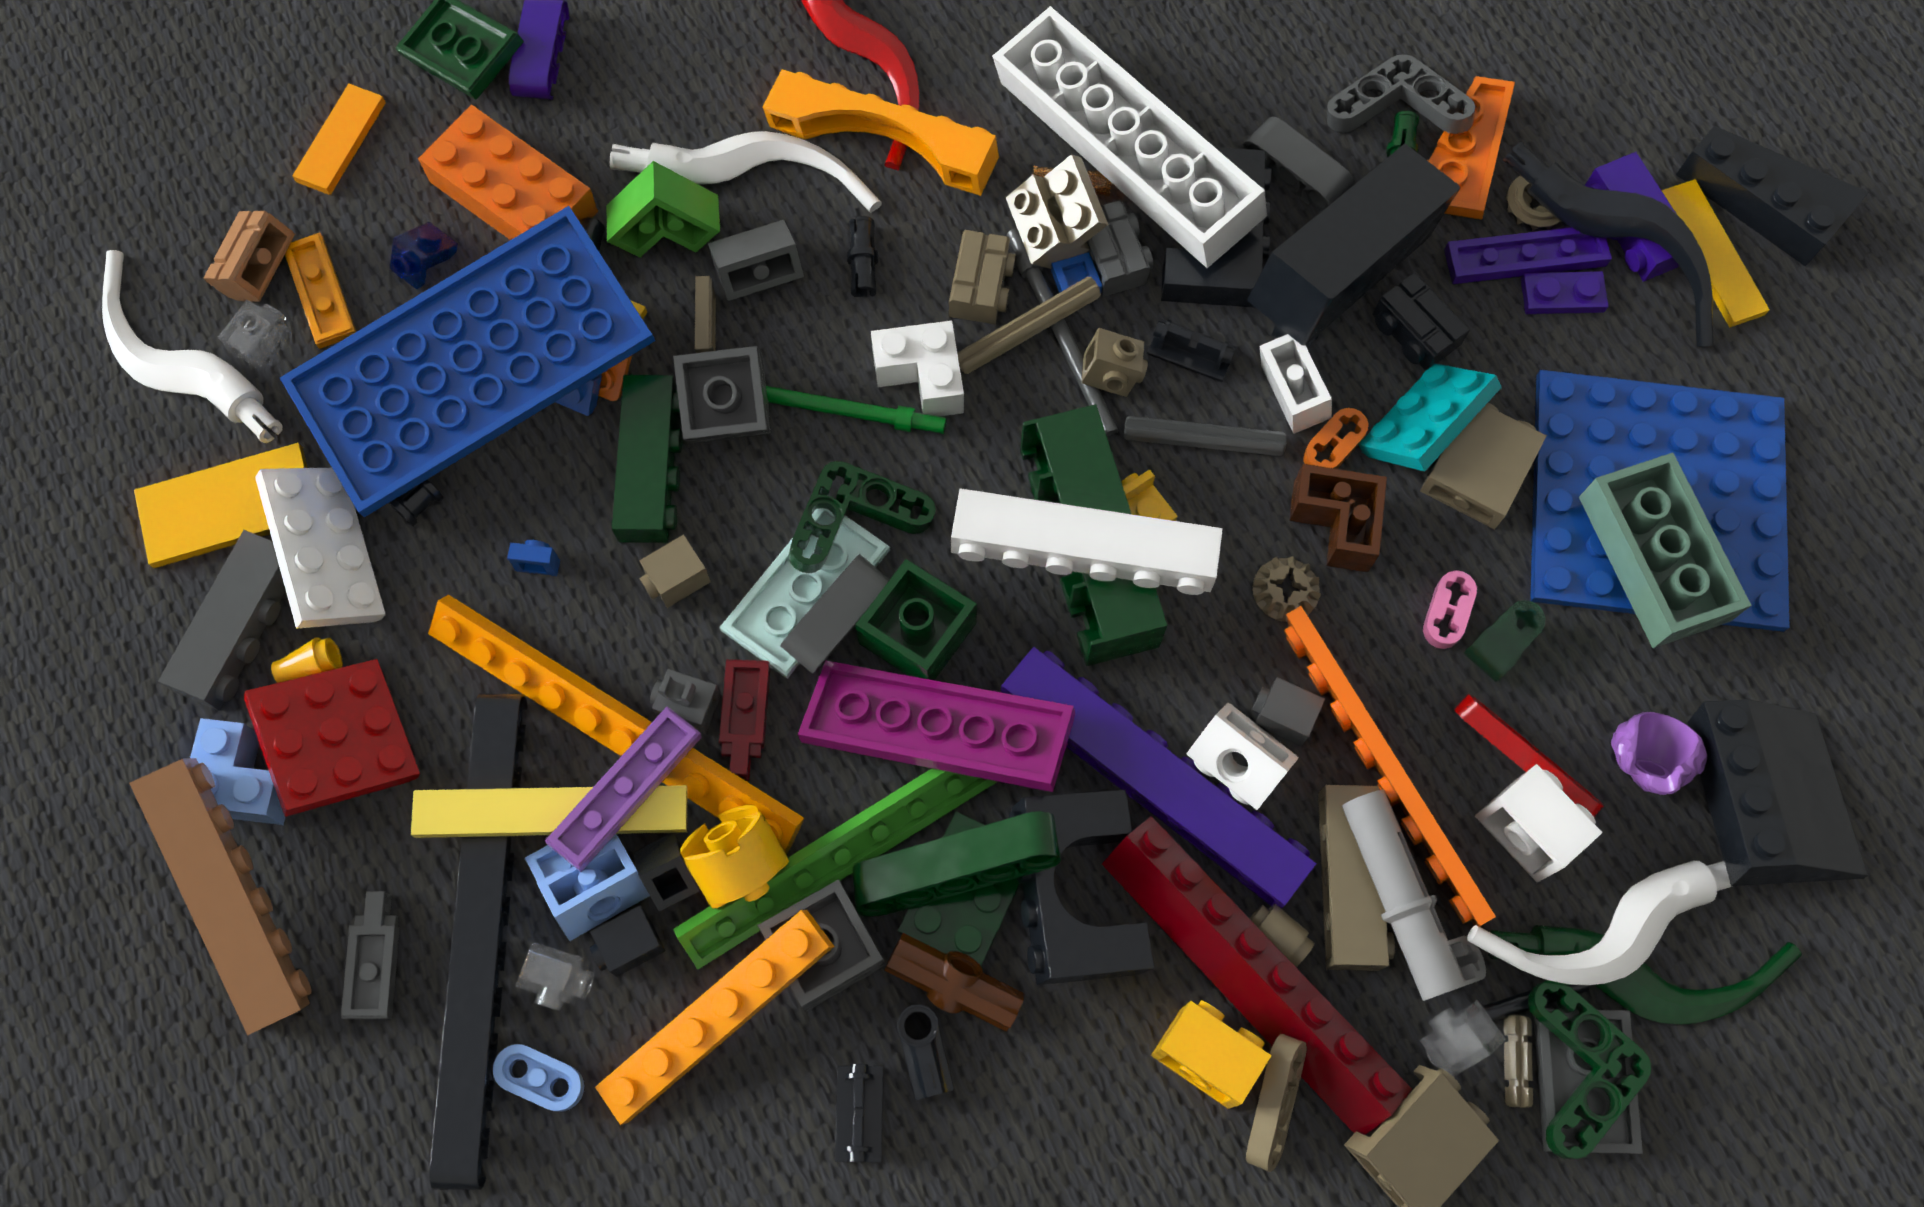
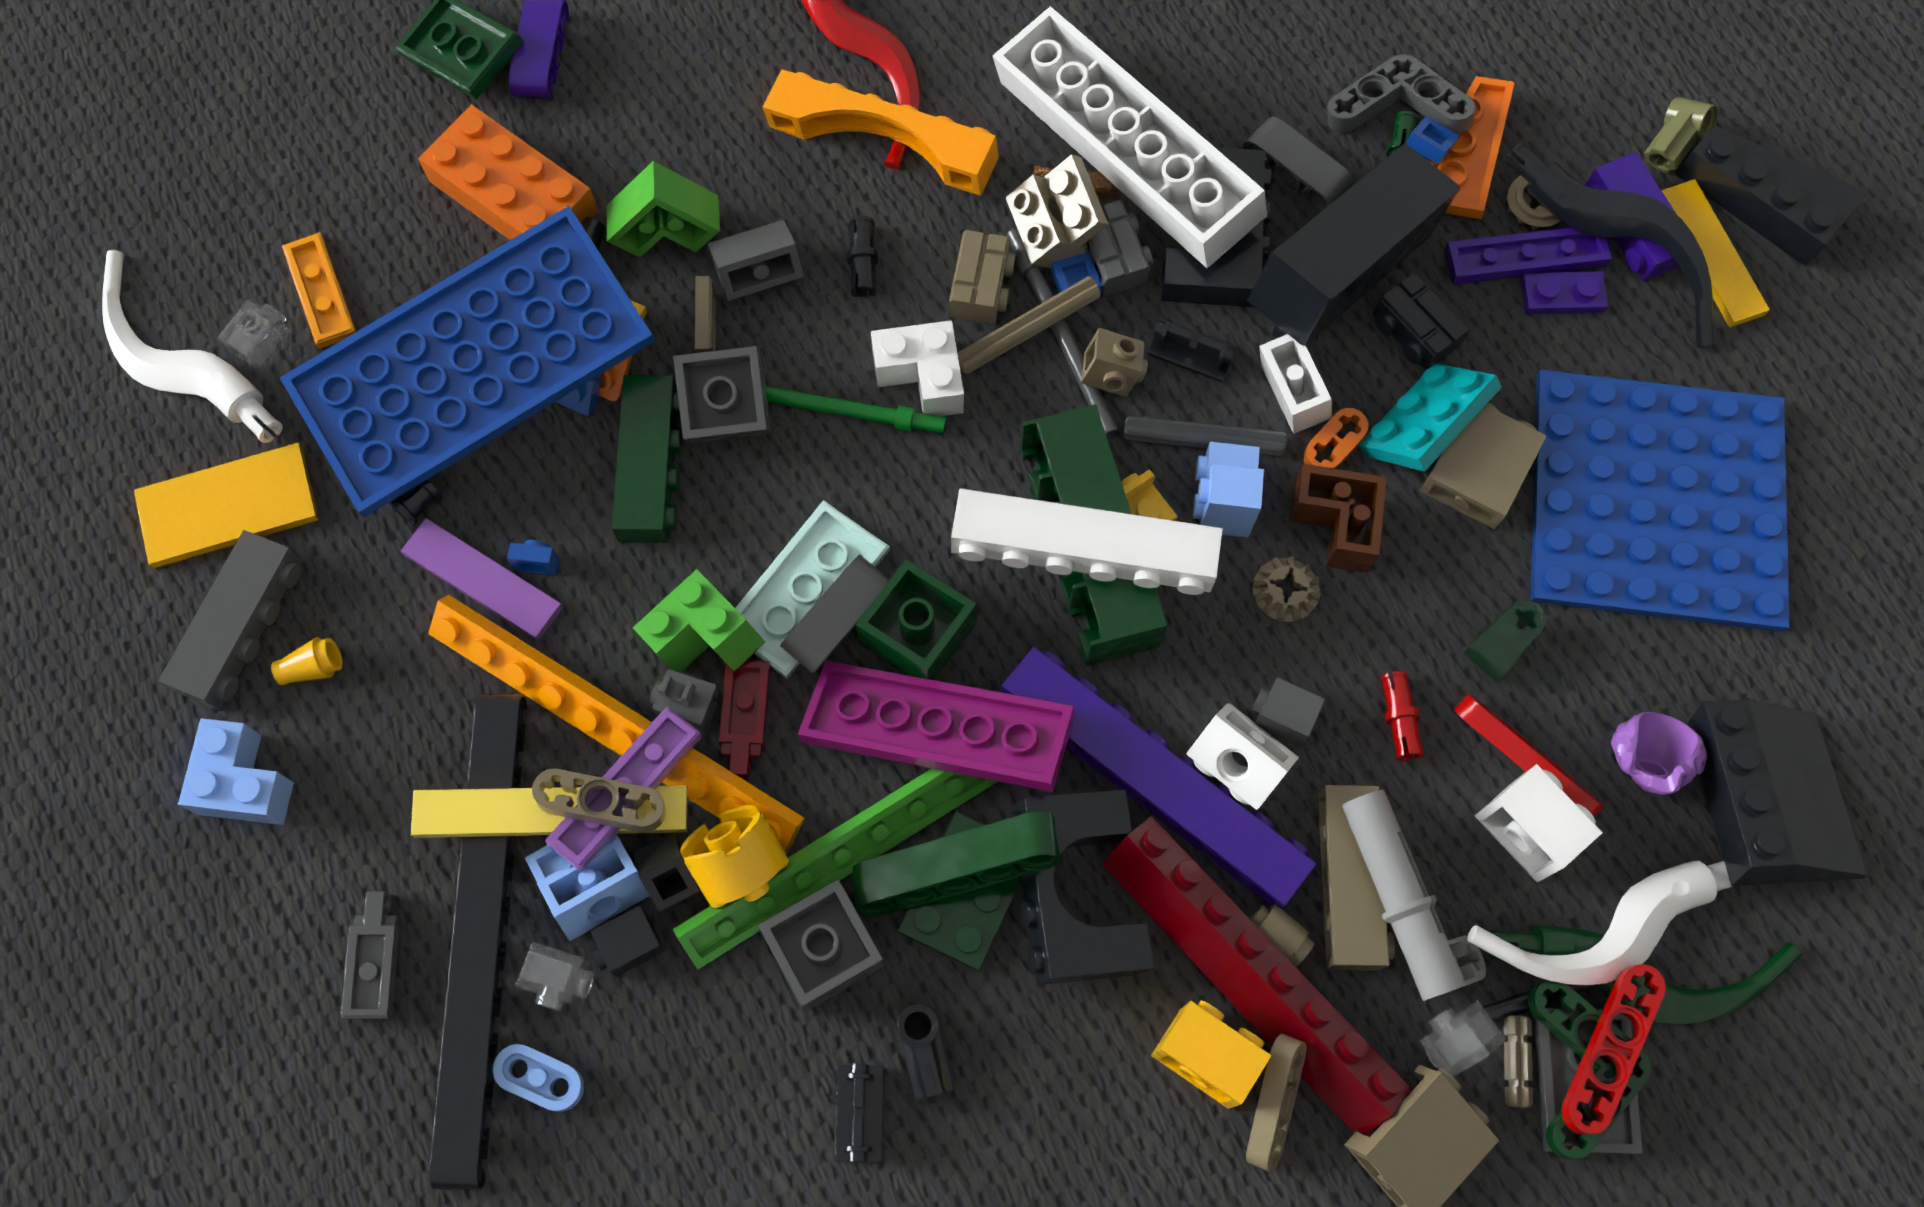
medium nougat brick [129,758,311,1035] -> none
medium nougat brick [203,211,295,302] -> none
red plate [244,659,420,817] -> none
white plate [255,467,385,629] -> none
light orange tile [292,83,386,195] -> none
clear blue bracket [390,222,458,289] -> none
light orange plate [595,910,835,1125] -> none
white animal [610,131,882,213] -> none
dark tan brick [639,534,711,608] -> none
dark green beam [788,461,936,573] -> none
reddish brown piece [884,933,1025,1032] -> none
orange plate [1284,606,1496,926] -> none
bright pink beam [1423,570,1477,649] -> none
sand green brick [1579,453,1752,648] -> none
none -> medium lavender tile [400,518,563,641]
none -> dark tan beam [532,769,666,832]
none -> bright green brick [633,569,765,673]
none -> light blue brick [1192,442,1264,538]
none -> red pin [1380,671,1425,762]
none -> blue plate [1405,116,1459,165]
none -> red beam [1561,964,1666,1135]
none -> olive piece [1644,96,1719,174]

